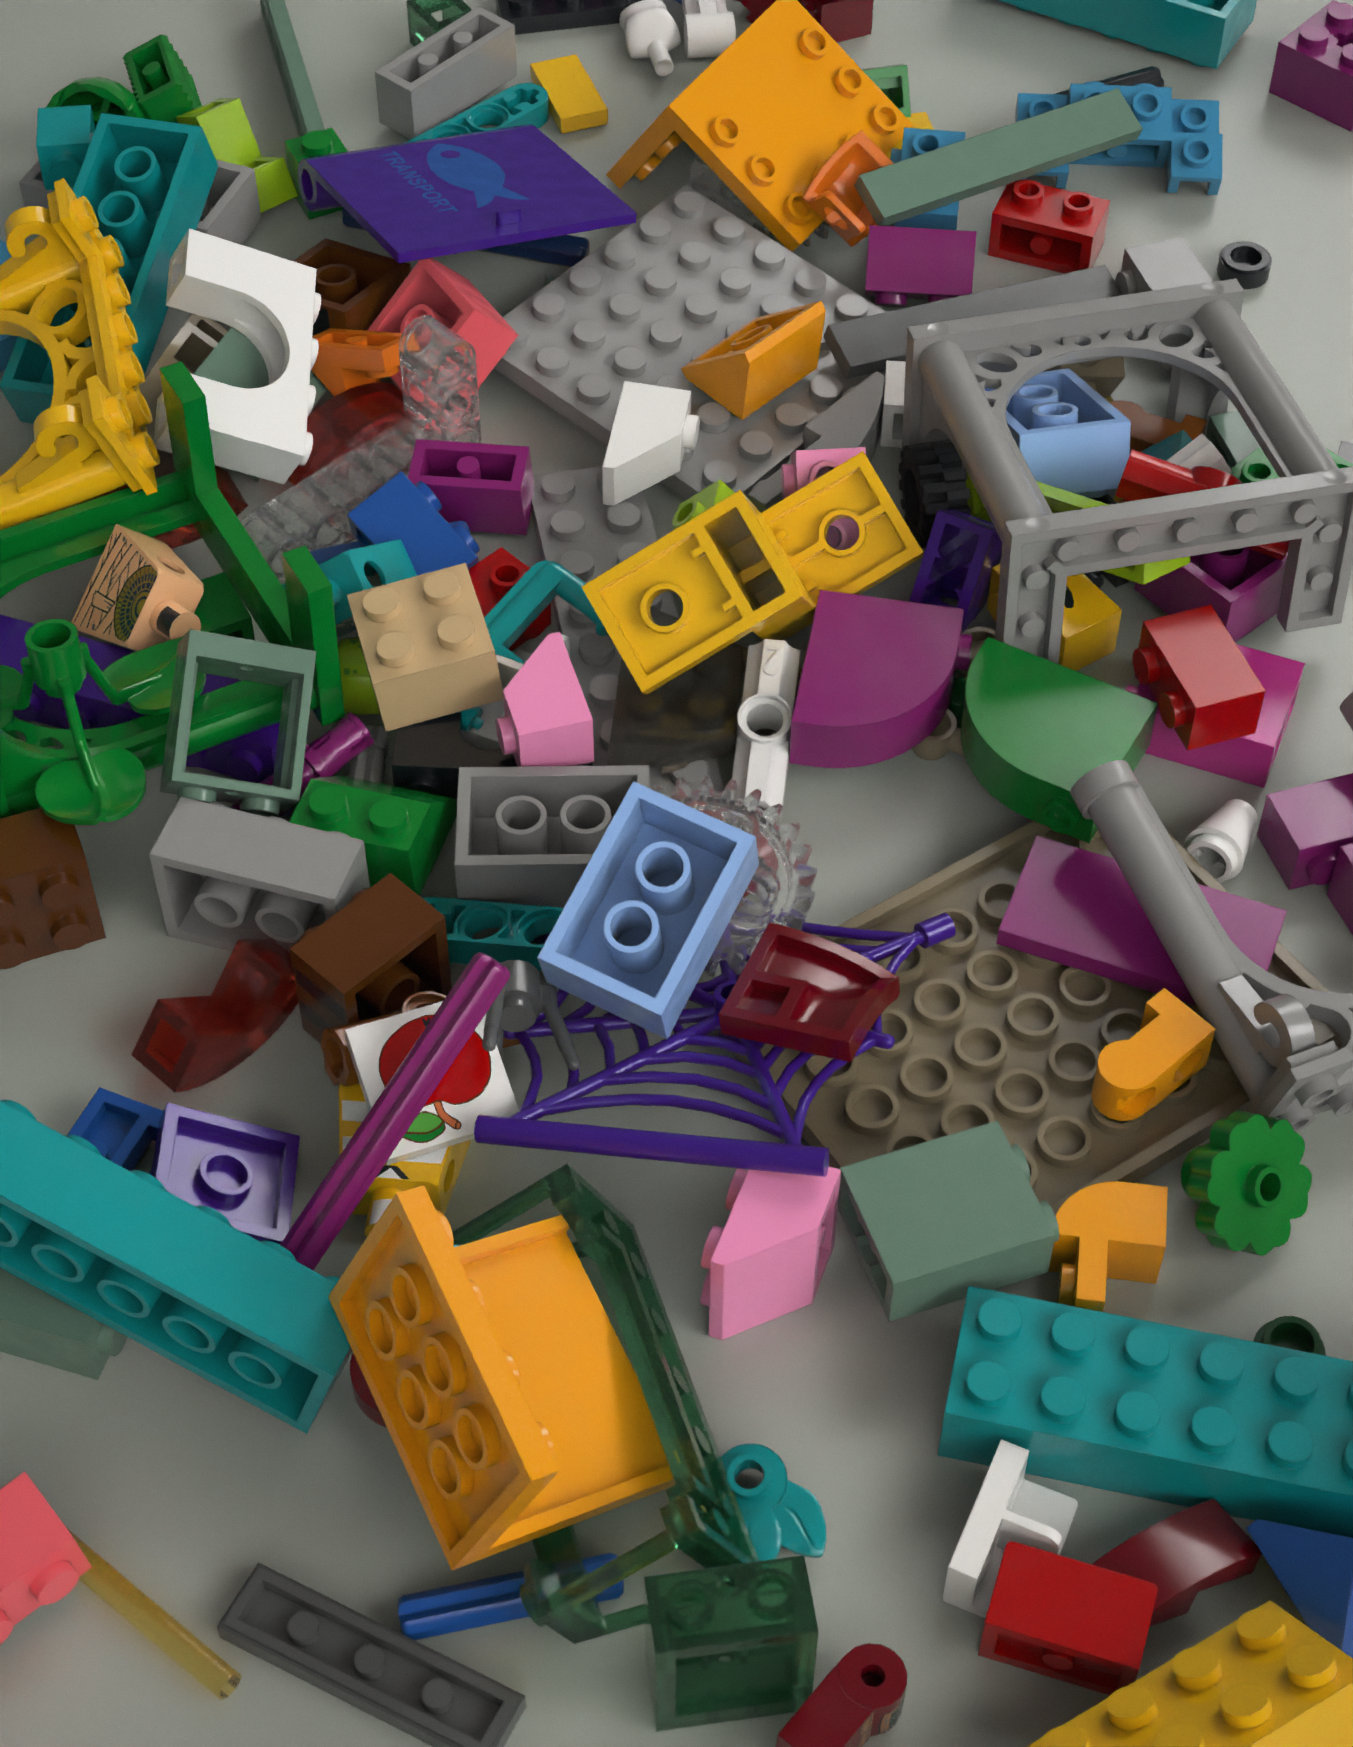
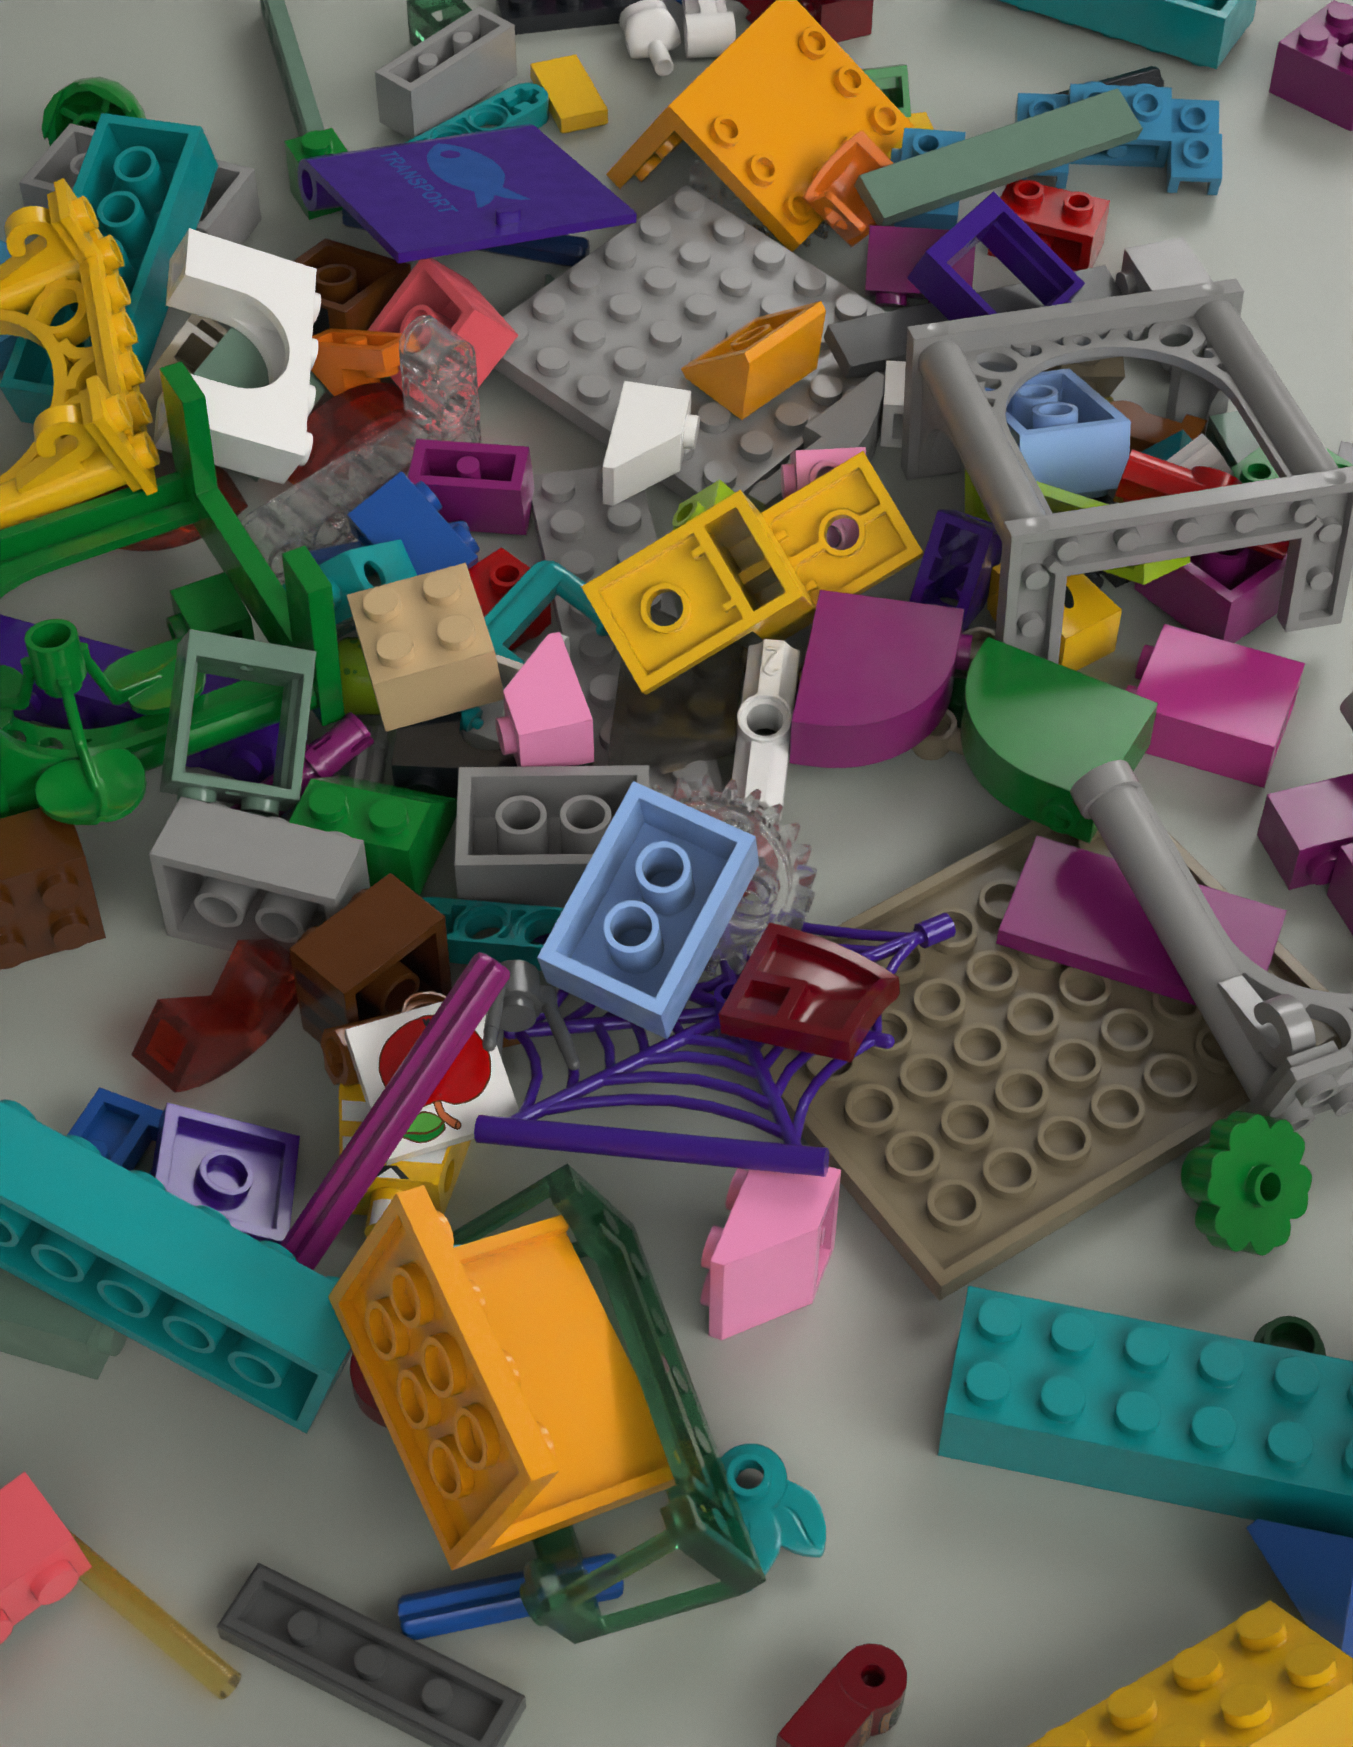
teal brick [36,105,95,190] -> none
light nougat torso [71,524,204,651] -> none
green brick [123,34,202,123] -> none
lime brick [176,98,298,213] -> none
clear green window [644,1555,819,1732] -> none
sand green brick [838,1120,1059,1322] -> none
black tyre [898,439,971,548] -> none
white panel [942,1439,1078,1619] -> none
red panel [978,1541,1158,1696] -> none
light orange brick [1048,1181,1168,1312] -> none
light orange leg [1091,988,1216,1121] -> none
dark red slope [1092,1499,1262,1626] -> none
red brick [1132,604,1266,751] -> none
white cone [1184,799,1258,883] -> none
black tile [1217,241,1272,289] -> none
none -> dark purple window [907,191,1086,320]

